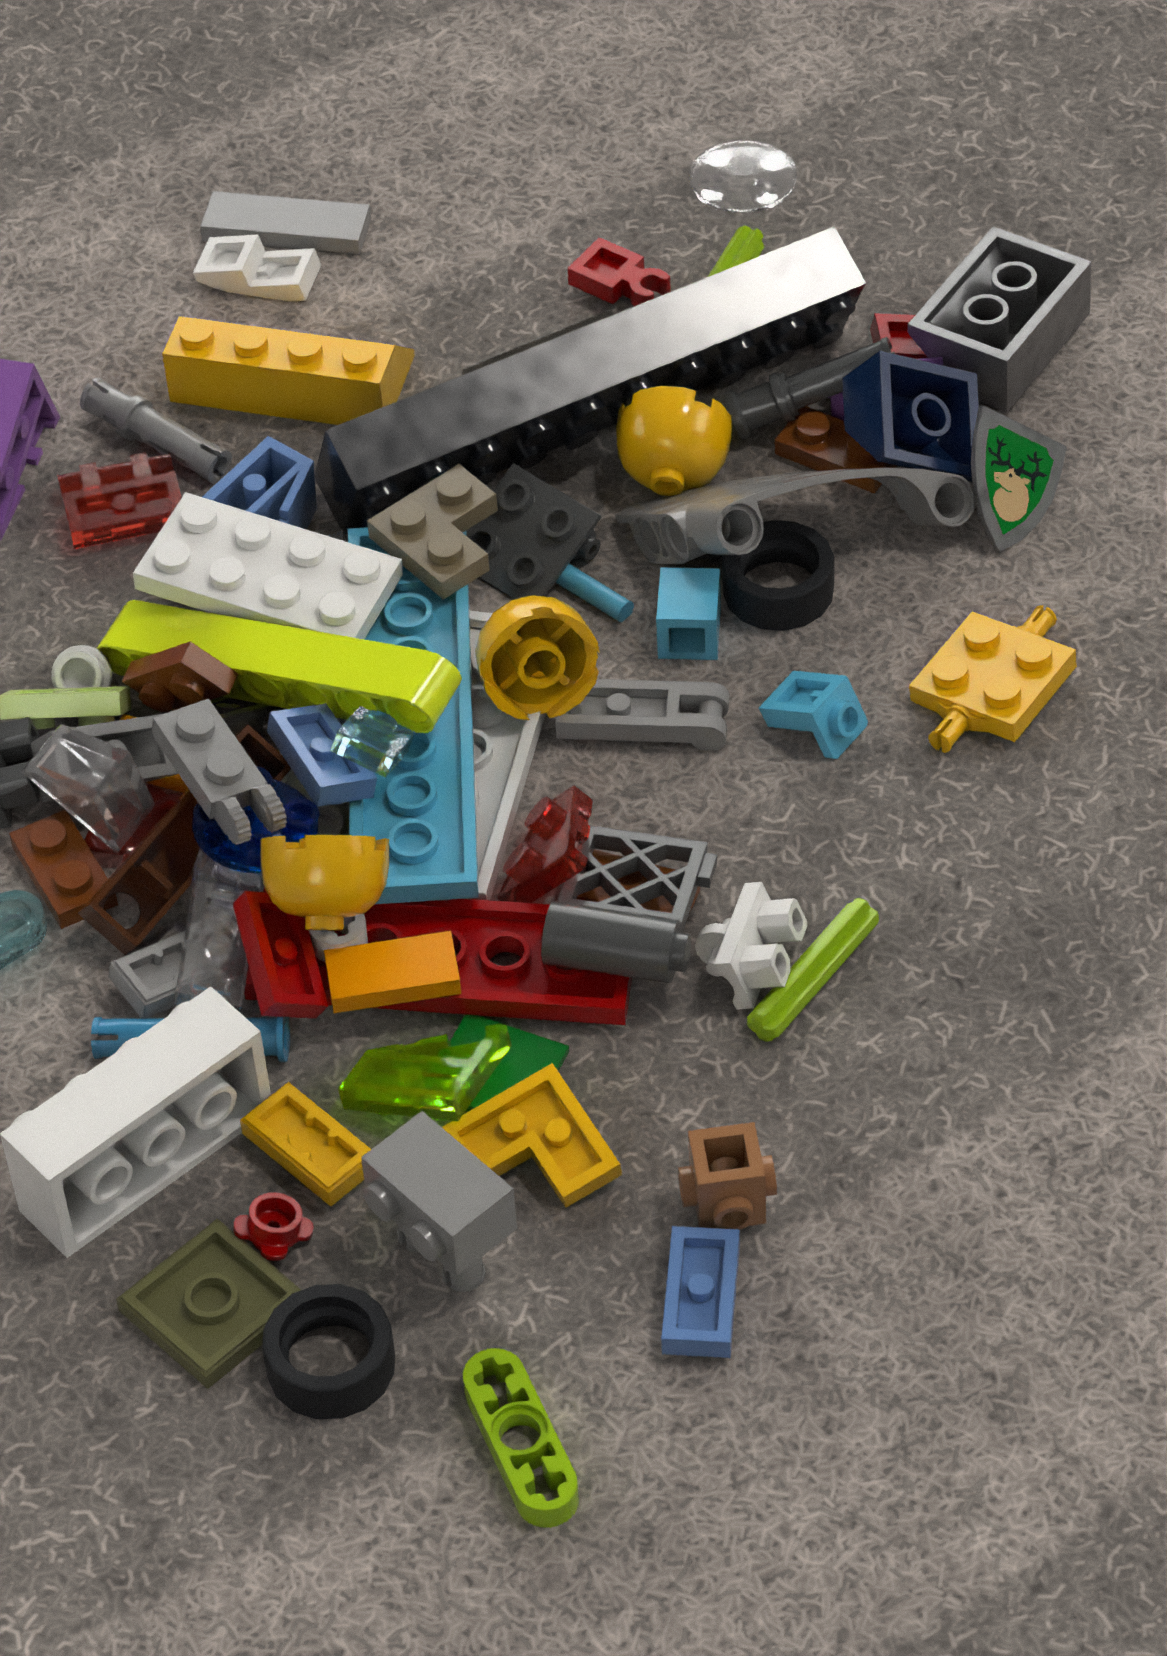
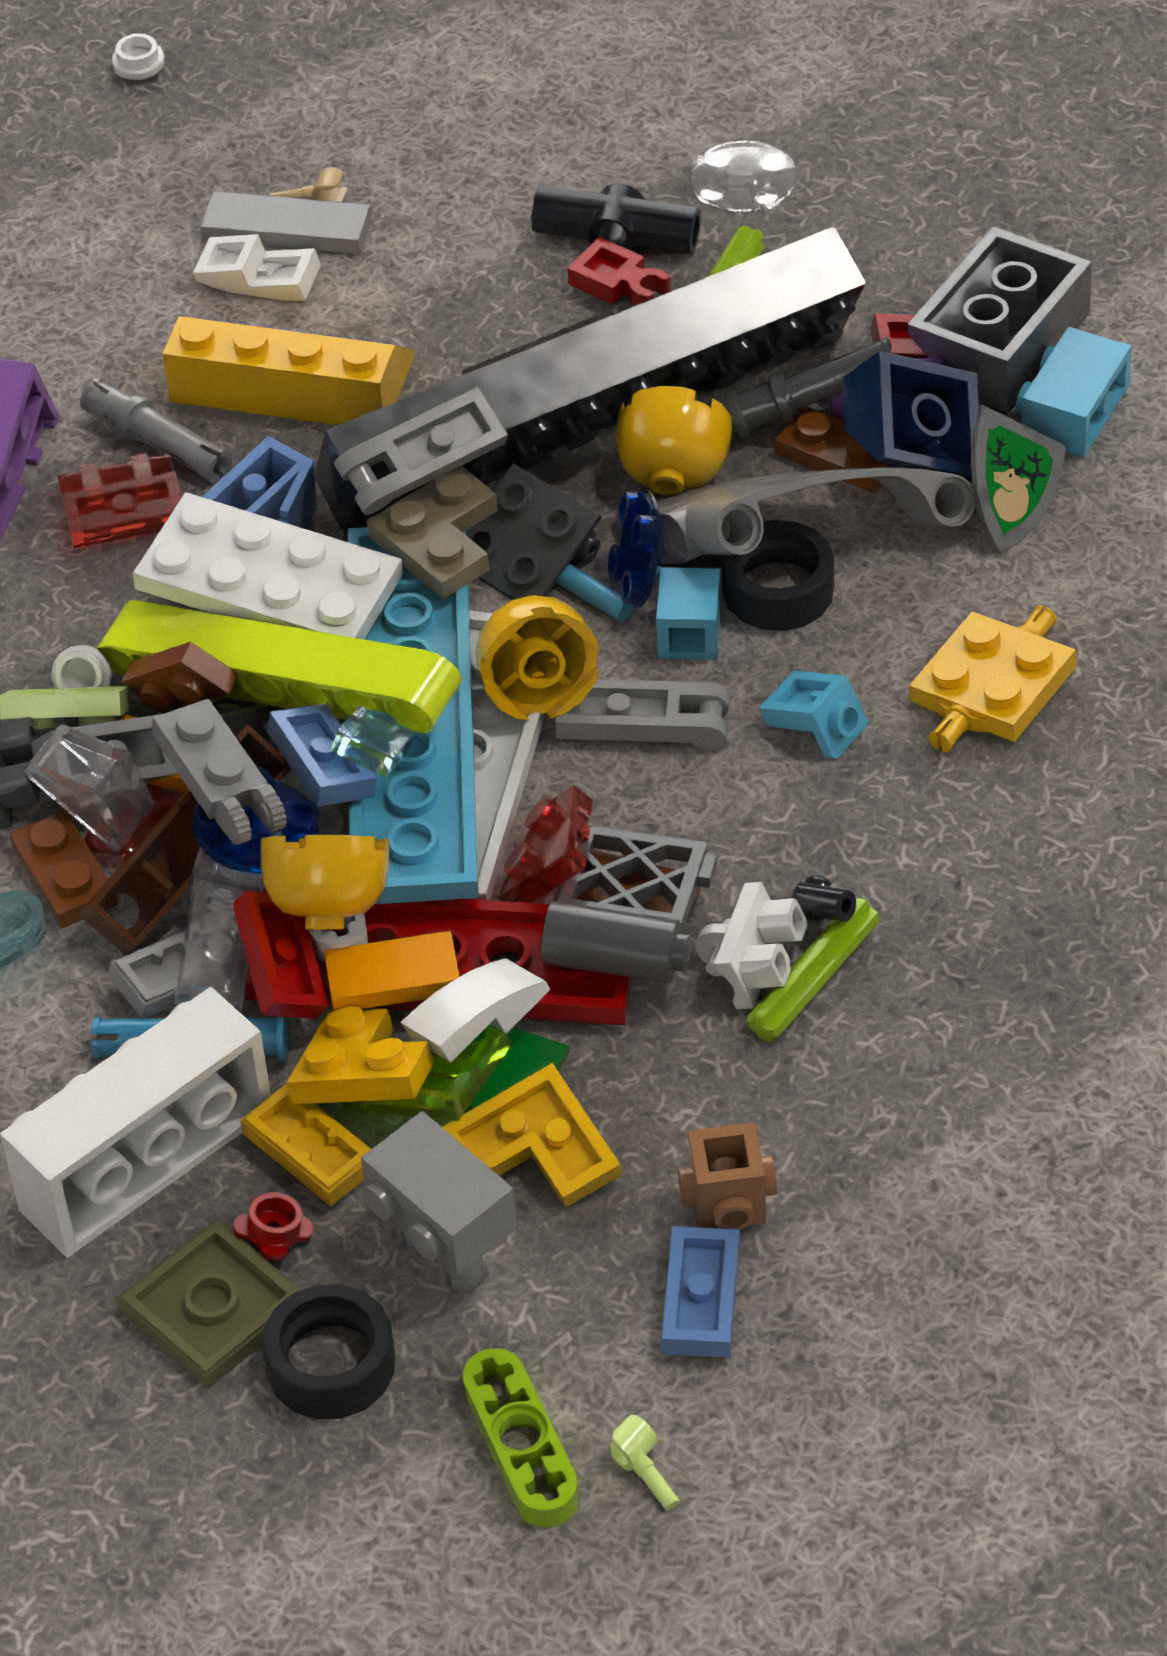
none -> white plate [112,34,165,80]
none -> tan hand [269,167,348,202]
none -> yellow plate [286,1006,434,1104]
none -> light grey plate [334,387,508,515]
none -> white slope [401,958,551,1063]
none -> black piece [531,183,701,254]
none -> clear blue dish [608,489,663,608]
none -> yellowish green hand [610,1415,680,1511]
none -> black arm [791,875,856,922]
none -> medium azure brick [1016,326,1132,458]

